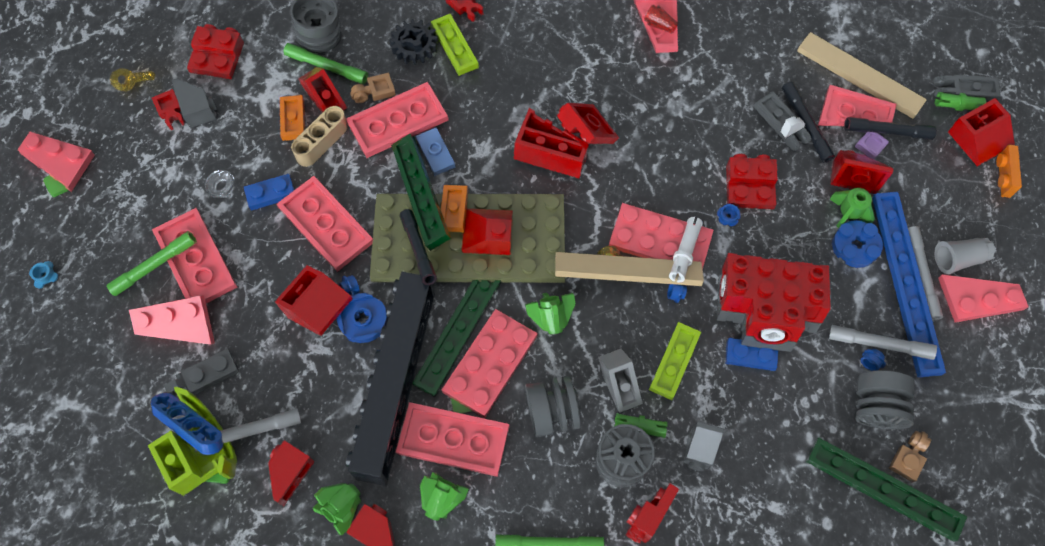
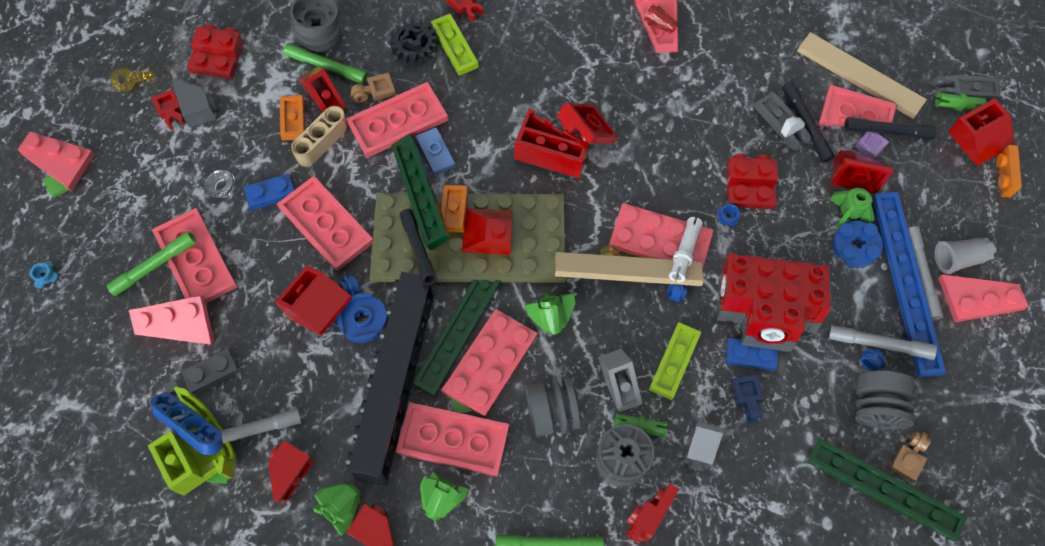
none -> dark blue plate [731,375,764,423]

